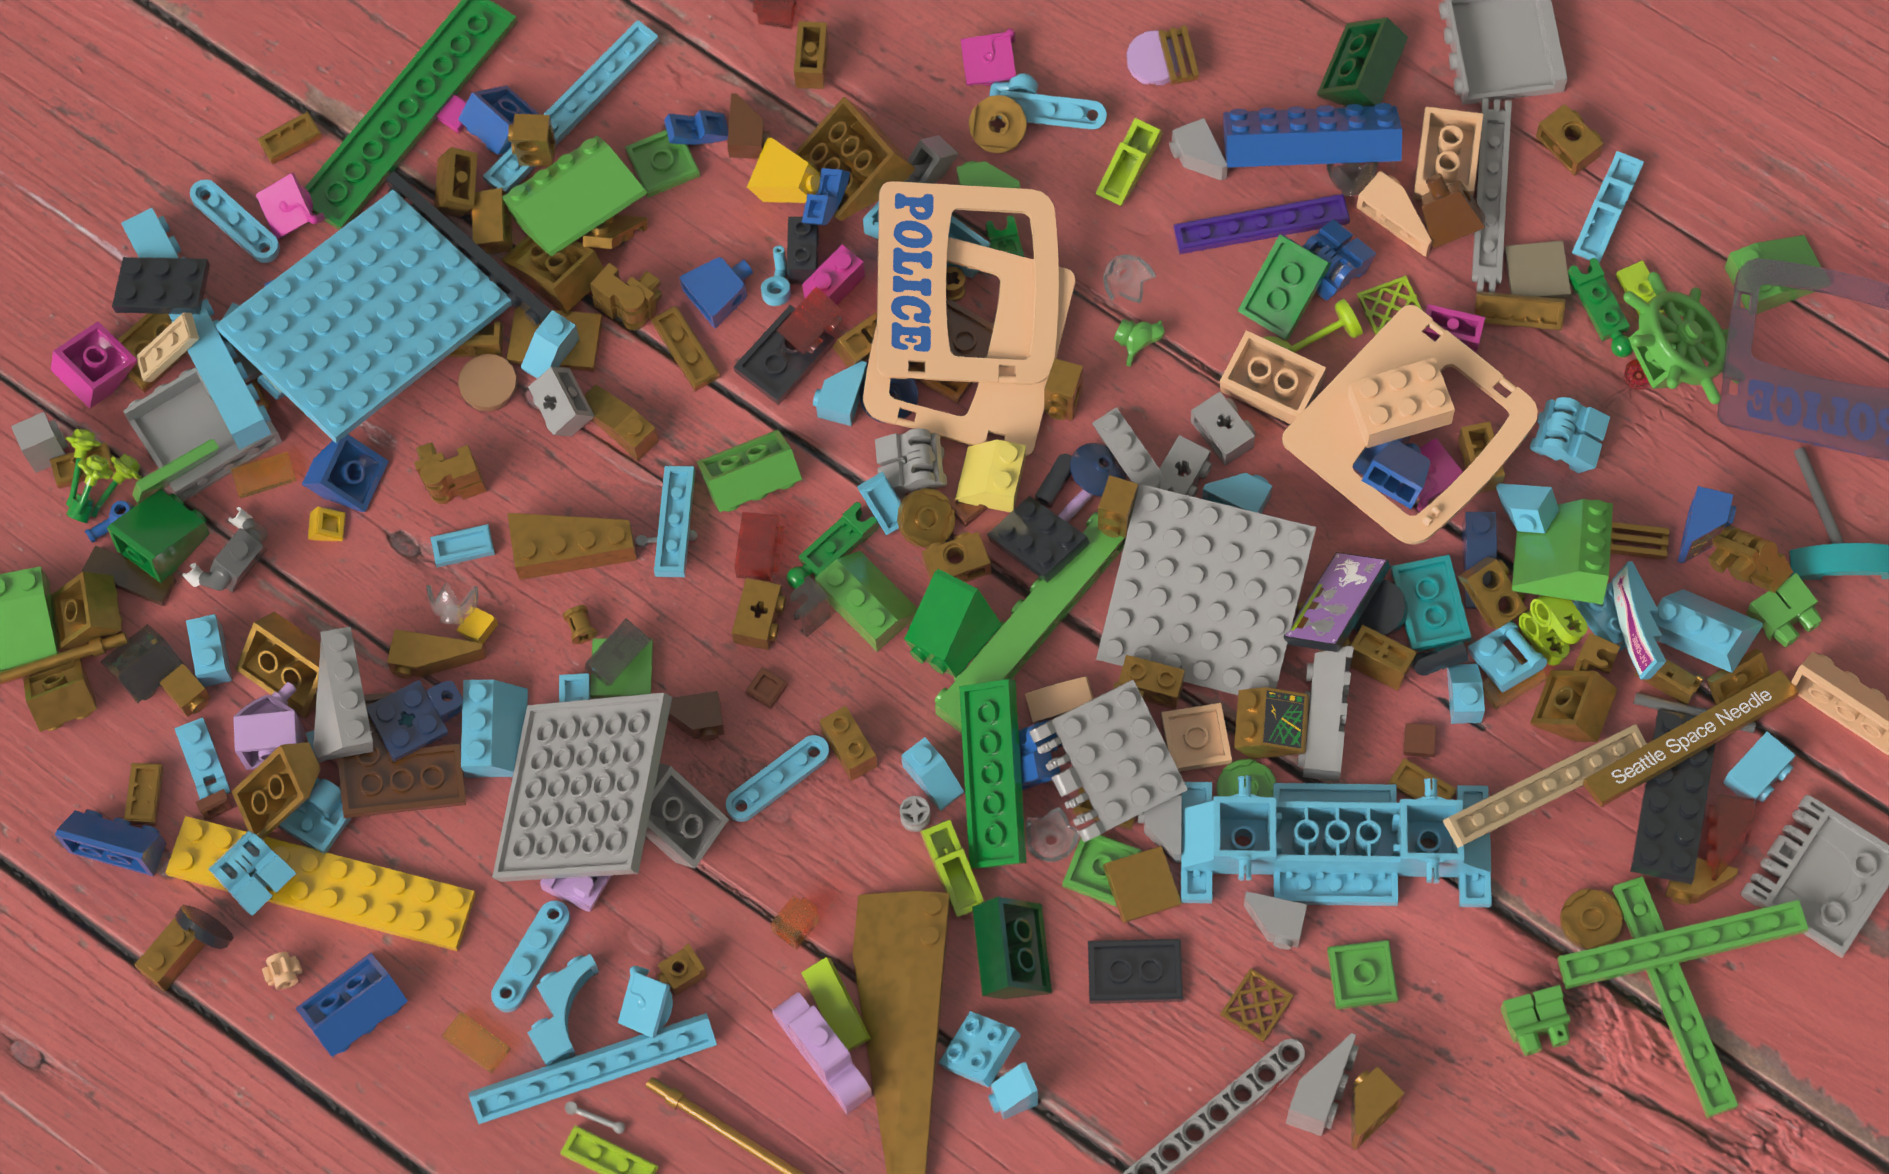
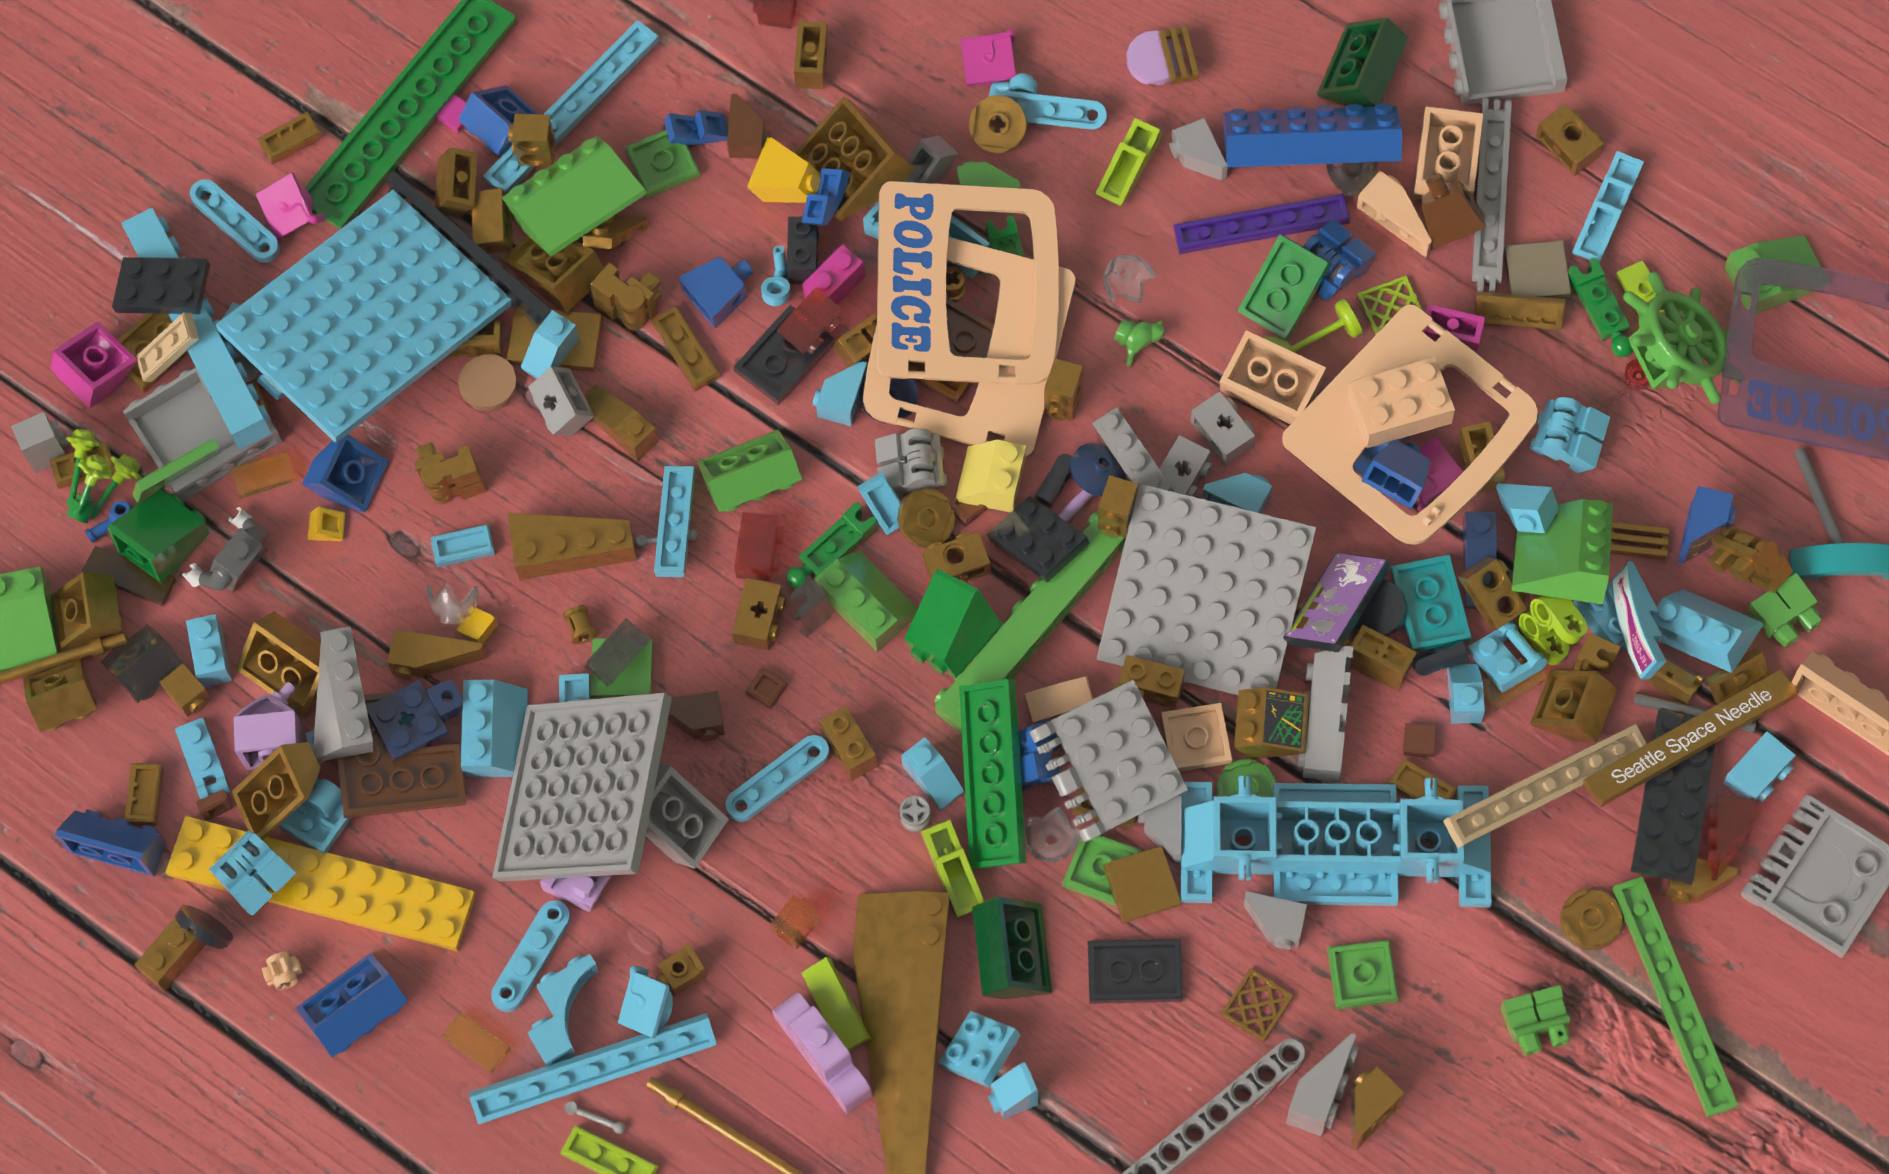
bright green plate [1557,900,1808,989] -> none

